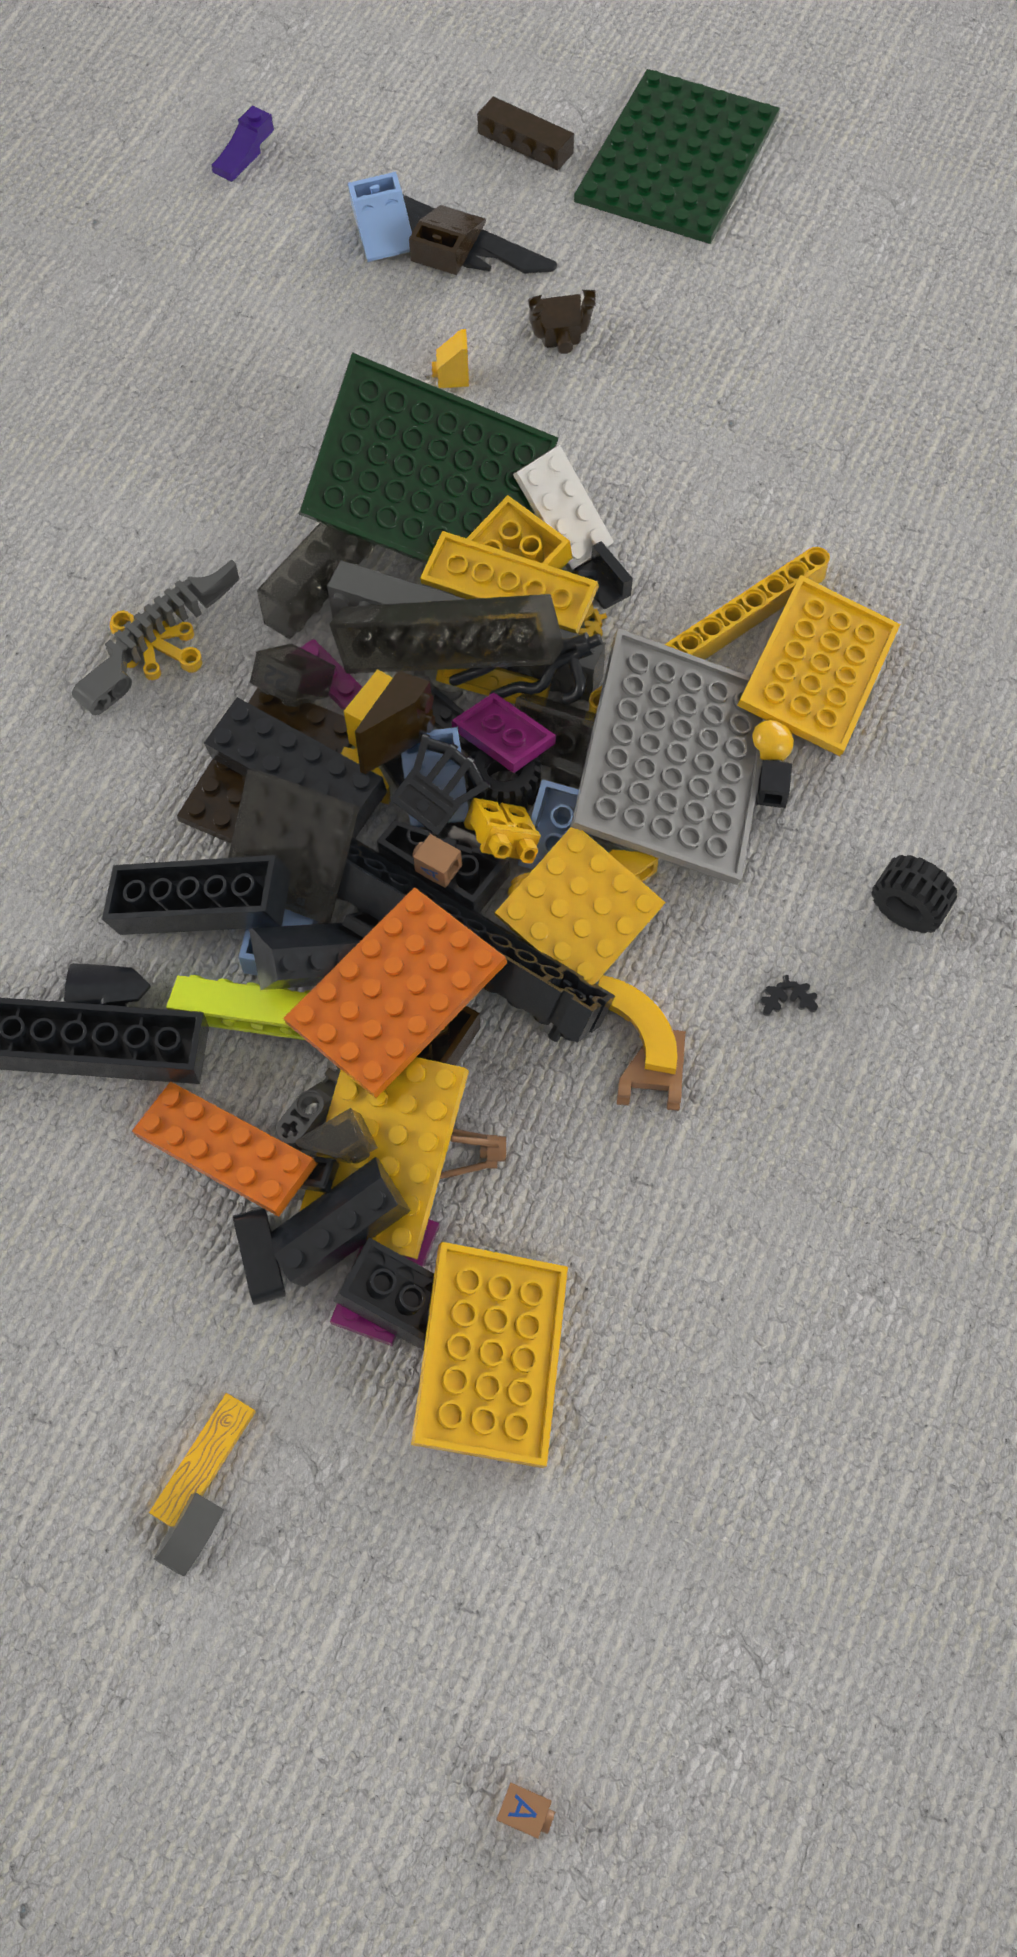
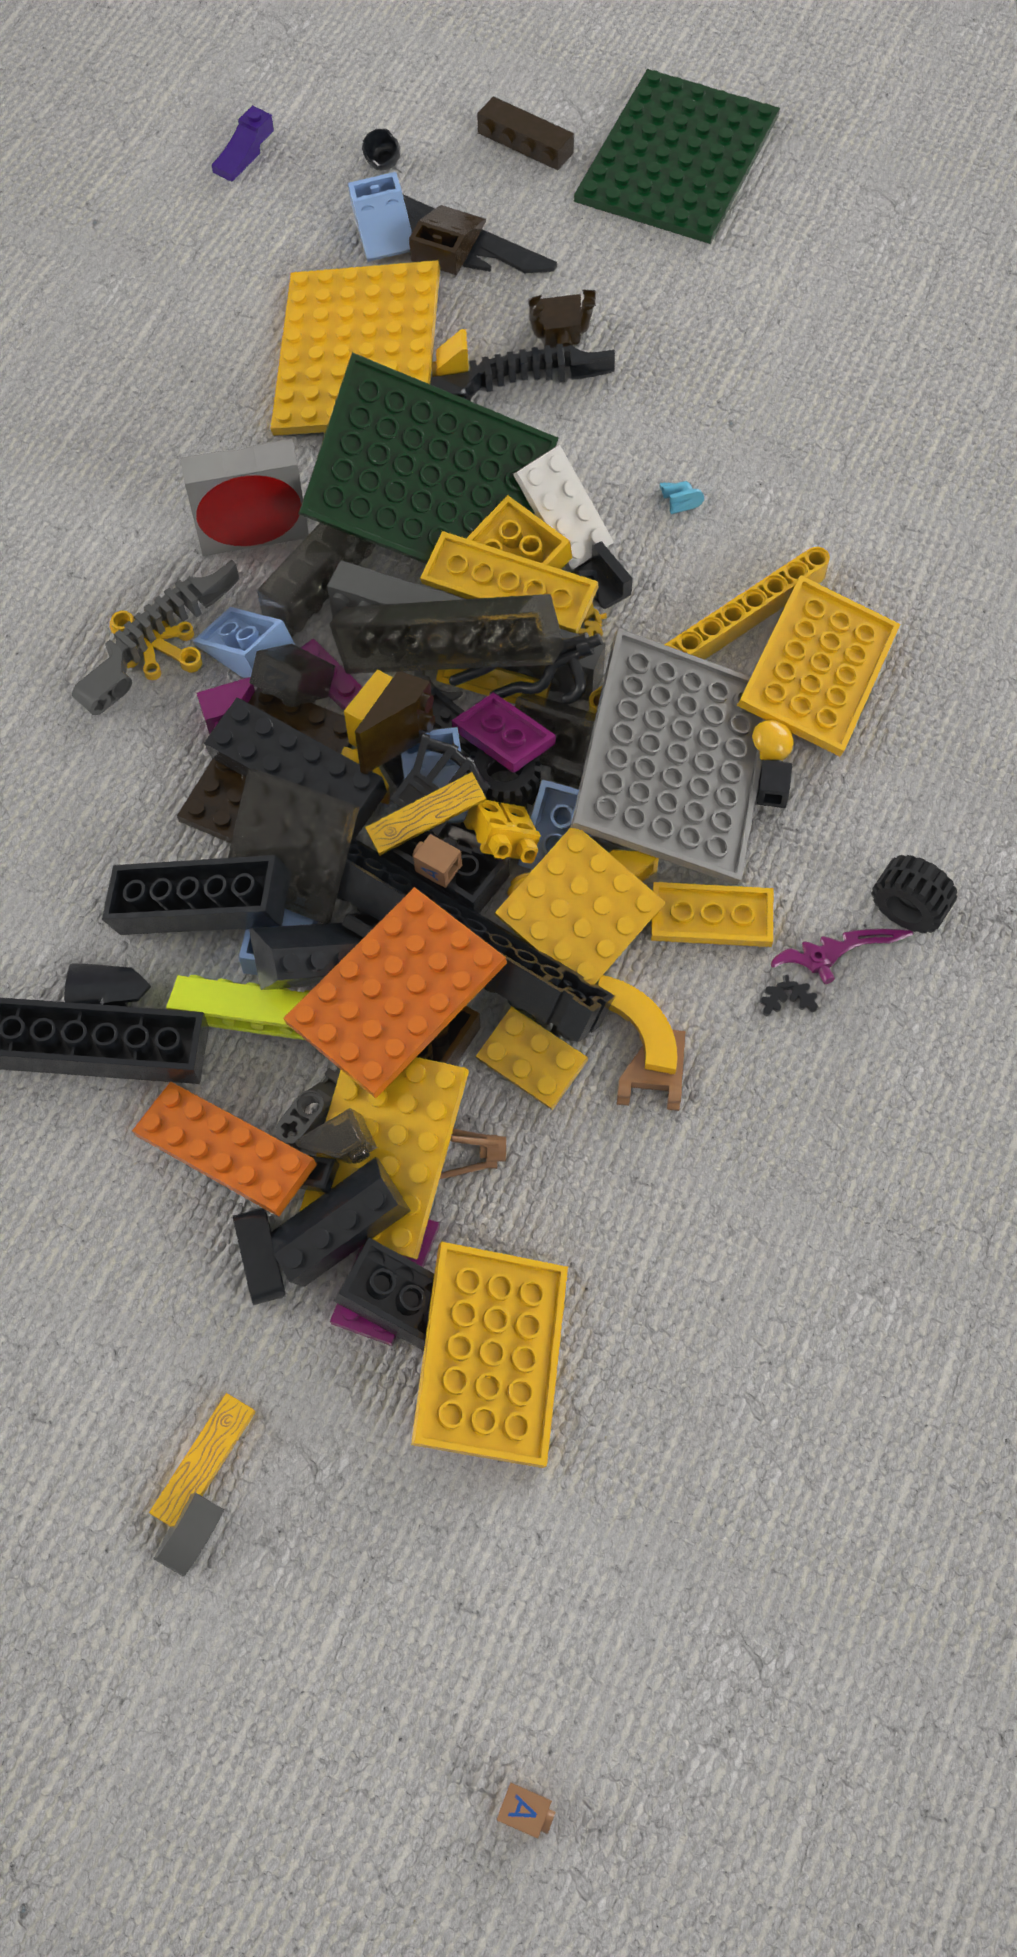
none -> tile [180,439,310,556]
none -> light blue slope [193,607,296,682]
none -> magenta slope [196,677,255,735]
none -> yellow plate [270,260,440,436]
none -> black hair [362,129,400,171]
none -> yellow tile [365,772,486,856]
none -> black piece [430,344,615,401]
none -> yellow plate [475,1006,588,1110]
none -> yellow plate [651,882,774,947]
none -> medium azure piece [660,481,704,514]
none -> magenta piece [771,929,914,984]

